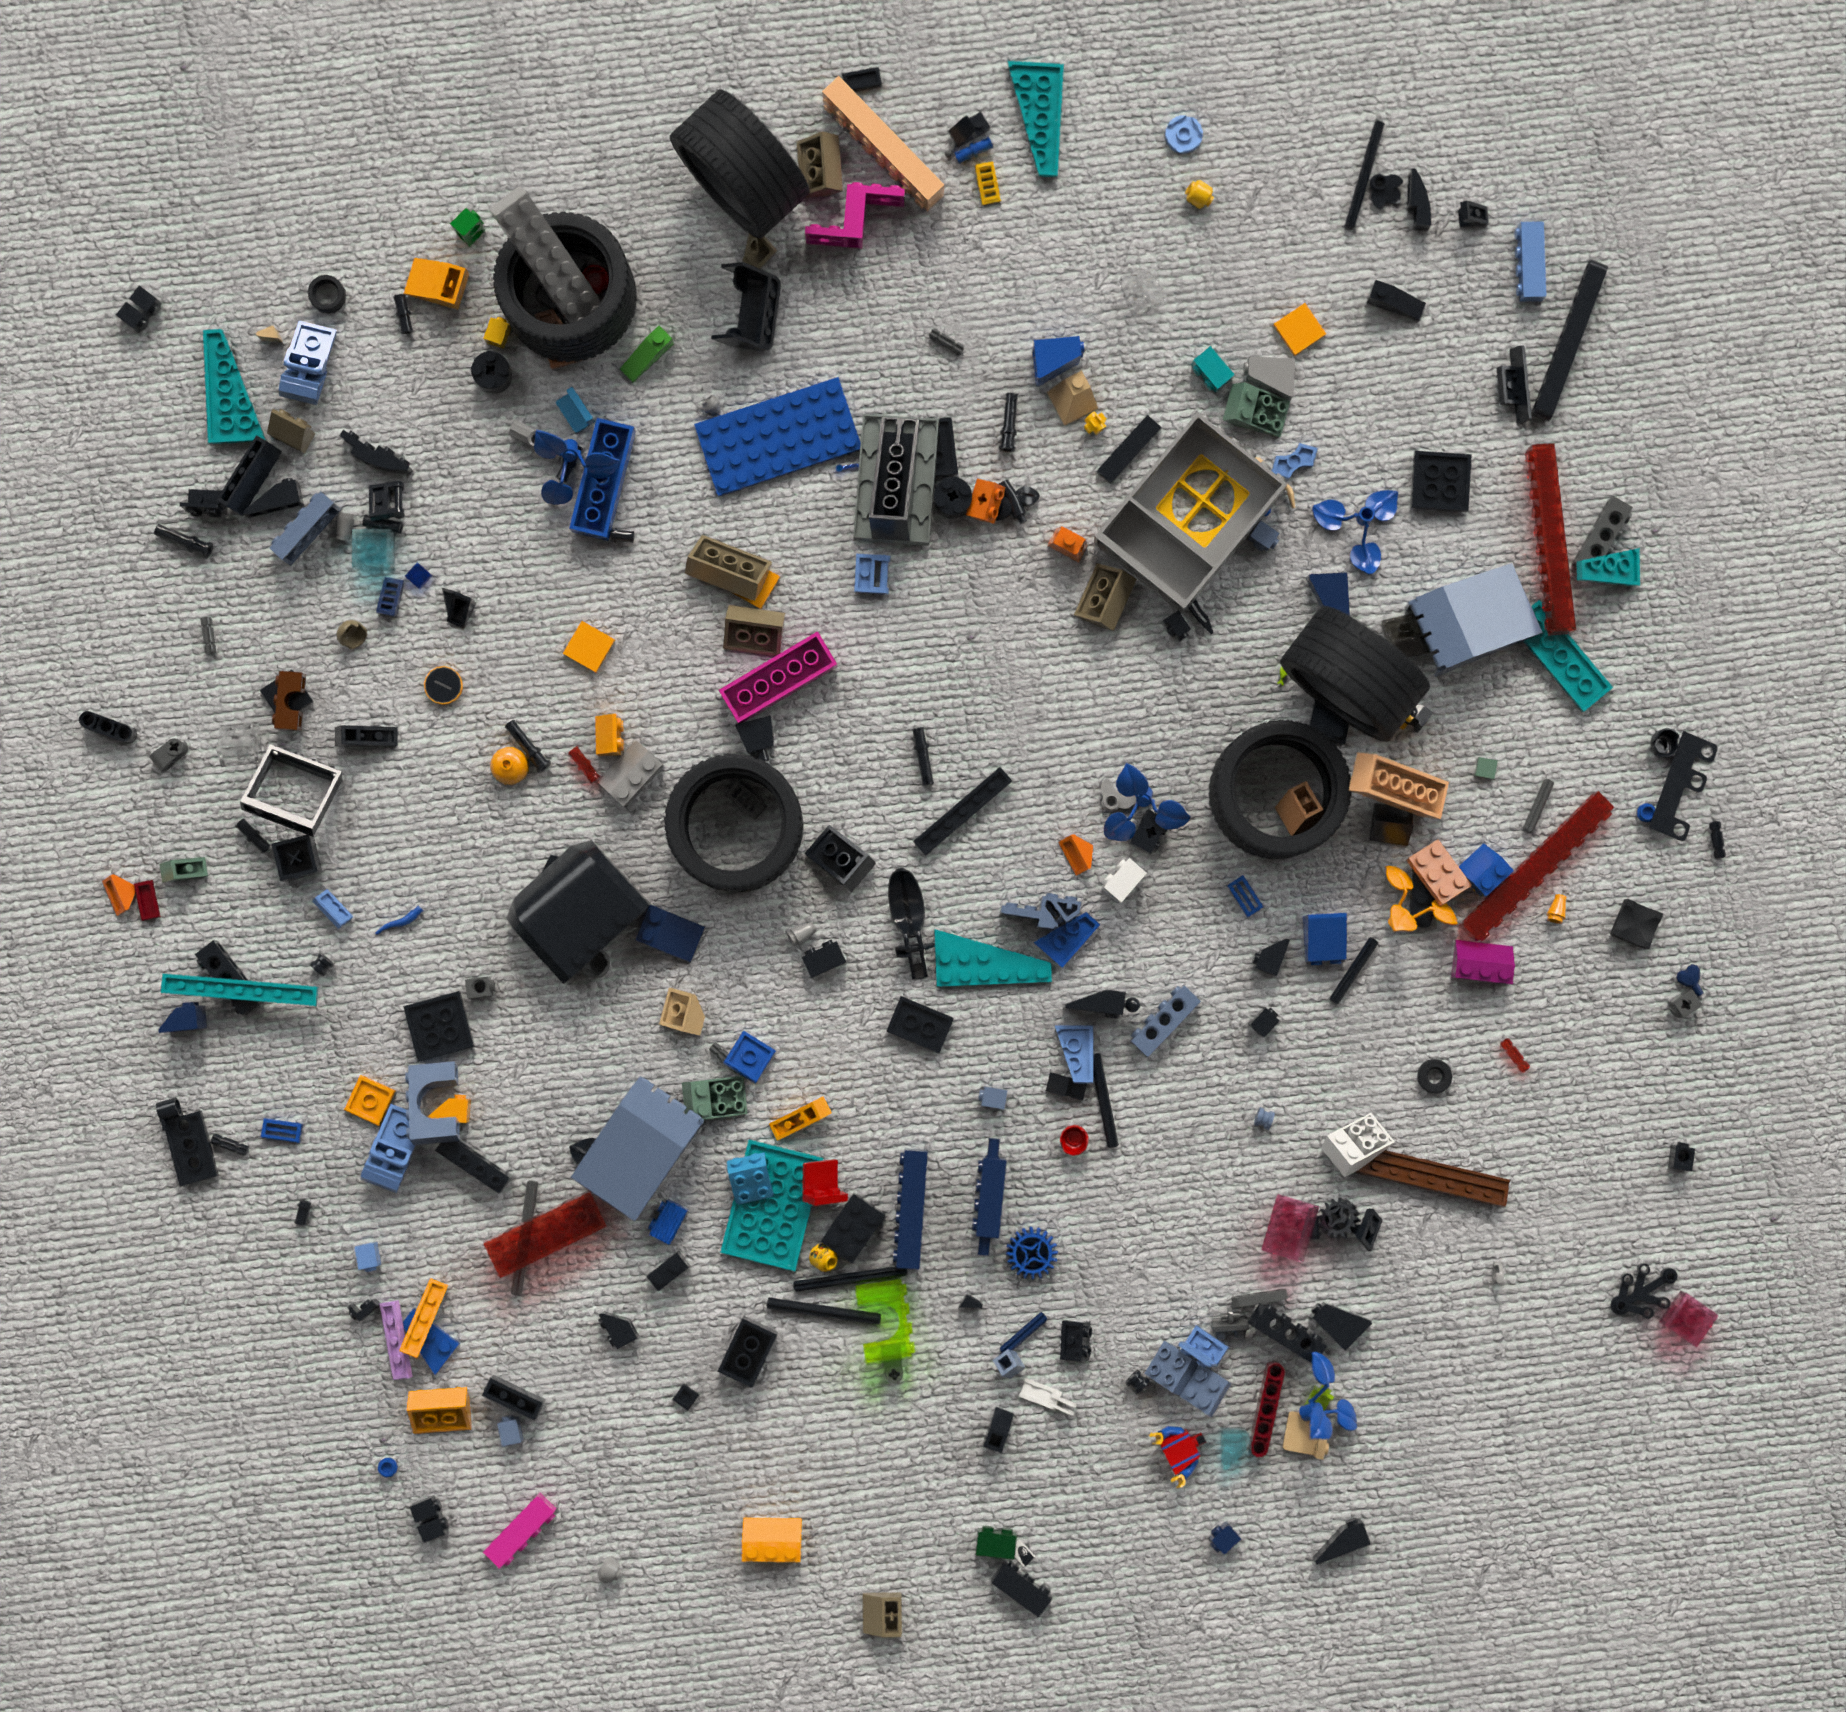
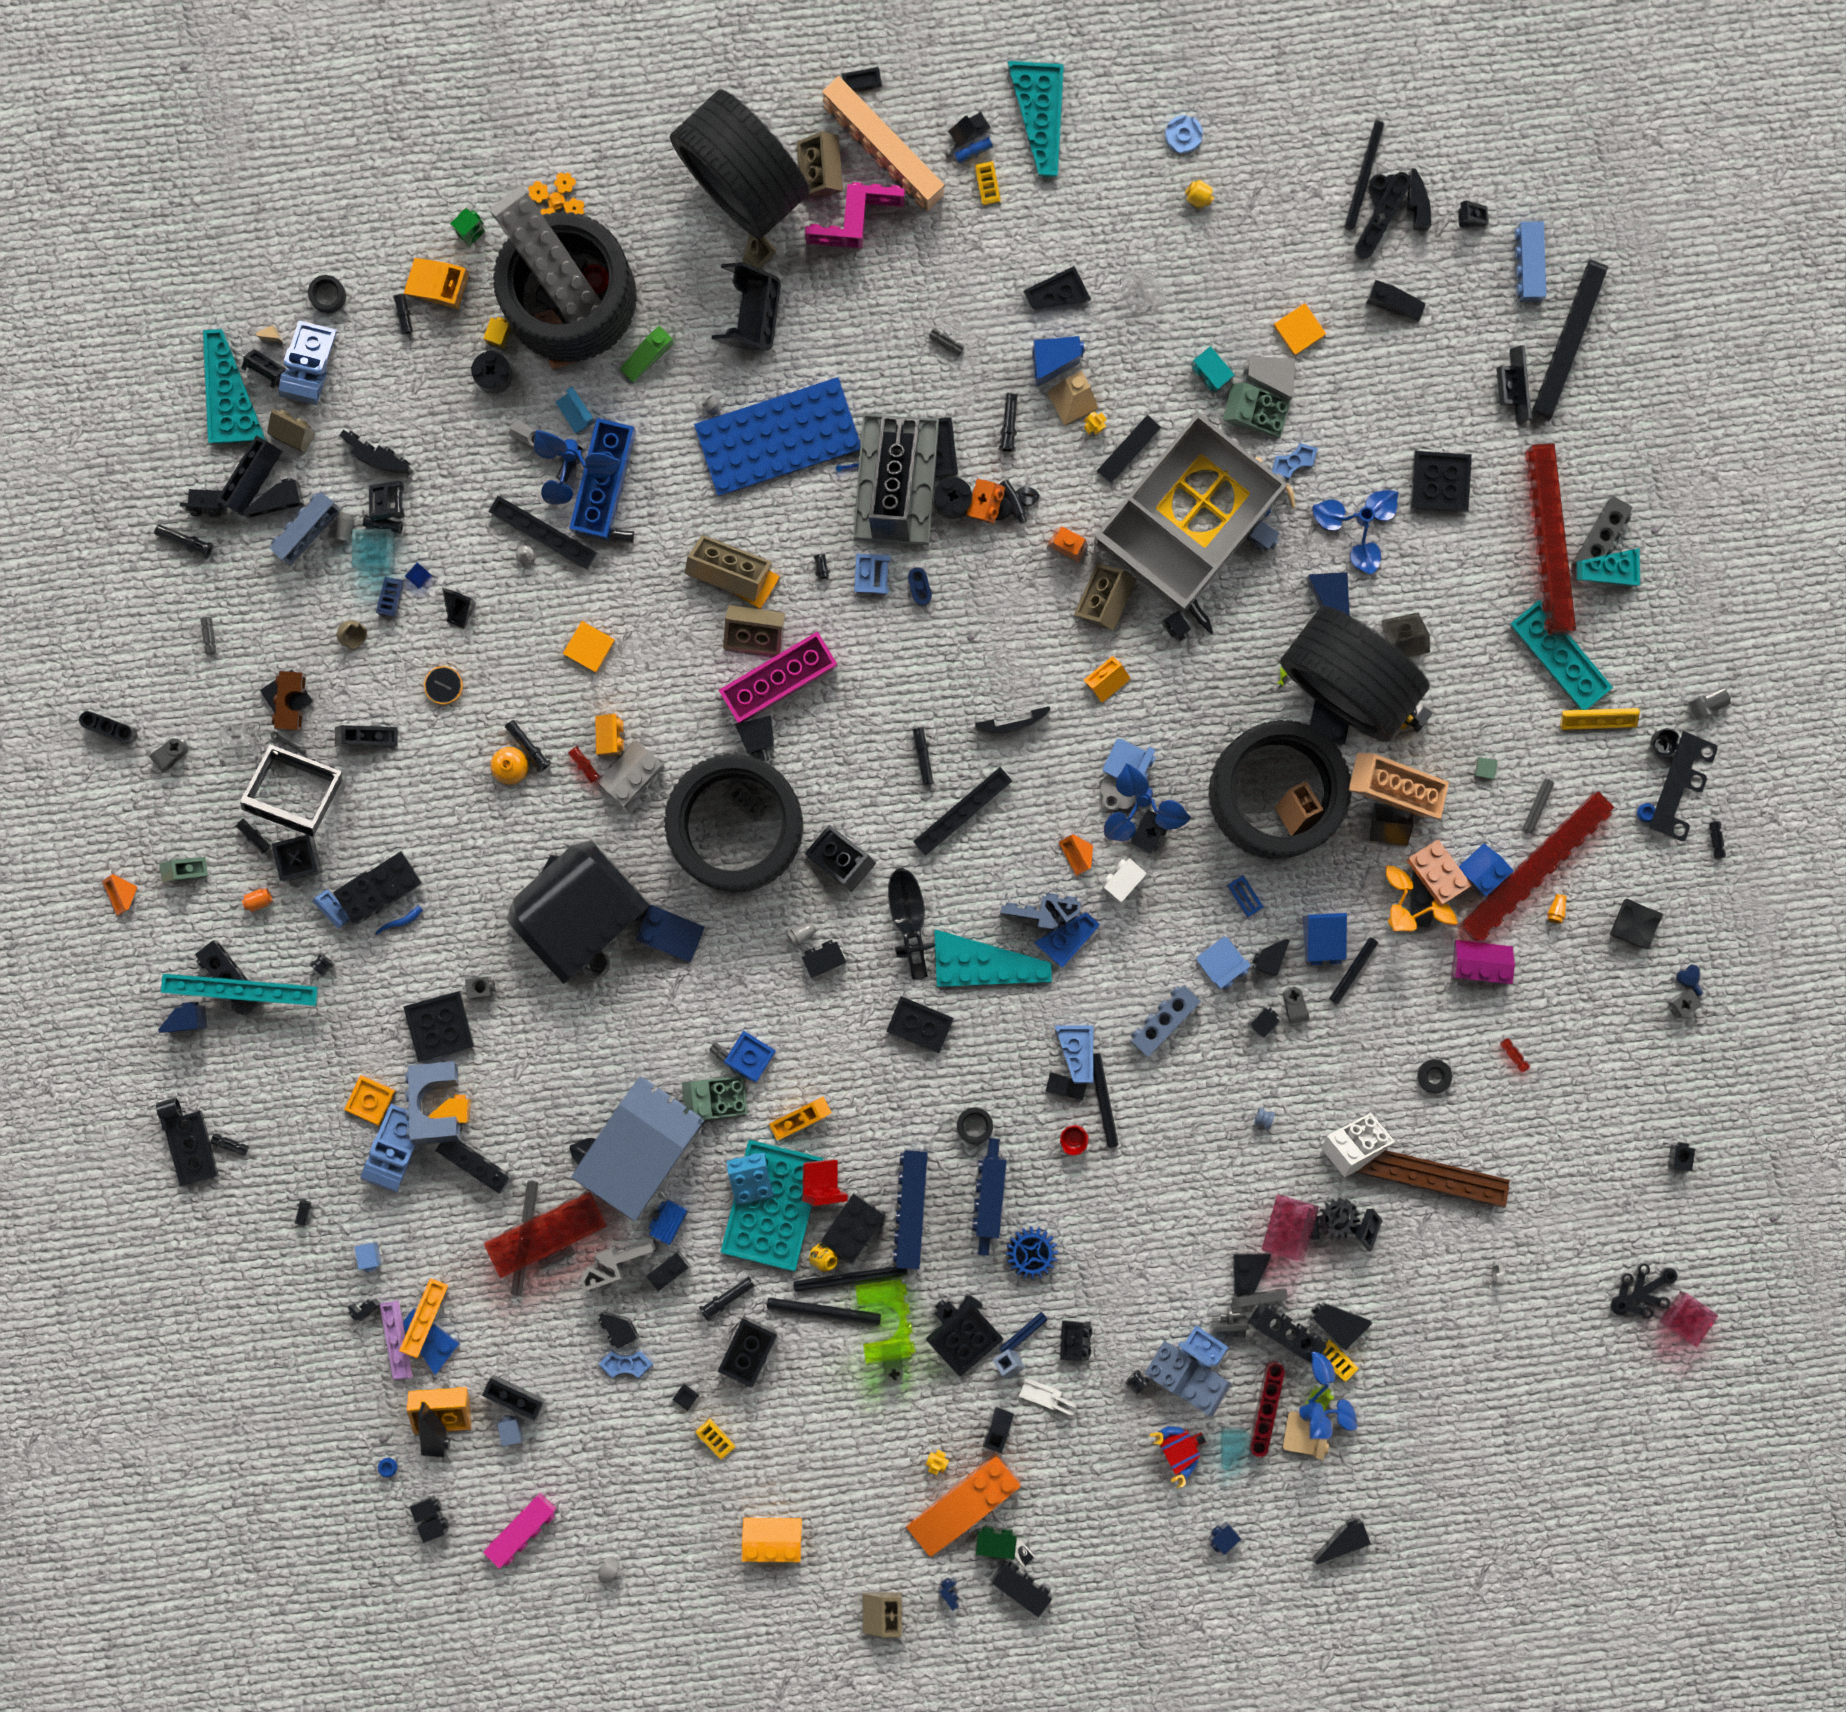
black piece [116,285,162,333] -> none
dark red tile [134,880,161,921] -> none
blue tile [261,1118,303,1143] -> none
tan slope [659,987,705,1036] -> none
sand blue brick [978,1086,1008,1110] -> none
black slope [1063,990,1140,1019] -> none
windscreen [1405,563,1543,677] -> none
none -> black hinge [241,349,286,389]
none -> orange brick [242,888,273,913]
none -> dark grey hinge [270,731,306,754]
none -> black piece [333,851,423,925]
none -> black slope [418,1402,451,1457]
none -> black plate [488,495,597,570]
none -> light grey plate [516,545,535,565]
none -> light orange plant [528,173,584,215]
none -> dark grey axle [538,1245,575,1269]
none -> light grey piece [580,1241,657,1293]
none -> medium blue tile [598,1350,653,1378]
none -> yellow slope [695,1417,736,1460]
none -> black pin [699,1276,755,1321]
none -> black pin [813,554,830,579]
none -> orange slope [906,1452,1021,1557]
none -> dark blue plate [908,567,932,606]
none -> black plate [925,1300,1004,1377]
none -> yellow gear [925,1450,949,1476]
none -> black brick [934,1299,958,1323]
none -> dark blue bracket [939,1577,959,1611]
none -> black tyre [957,1107,993,1144]
none -> black slope [975,706,1051,733]
none -> black wing [1023,266,1091,309]
none -> light orange panel [1083,656,1131,702]
none -> medium blue bracket [1102,738,1156,779]
none -> medium blue bracket [1196,937,1251,989]
none -> black wing [1233,1253,1271,1294]
none -> dark grey piece [1283,986,1309,1024]
none -> yellow slope [1322,1339,1359,1382]
none -> black piece [1354,172,1411,259]
none -> yellow tile [1560,708,1640,730]
none -> dark grey piece [1689,689,1731,720]

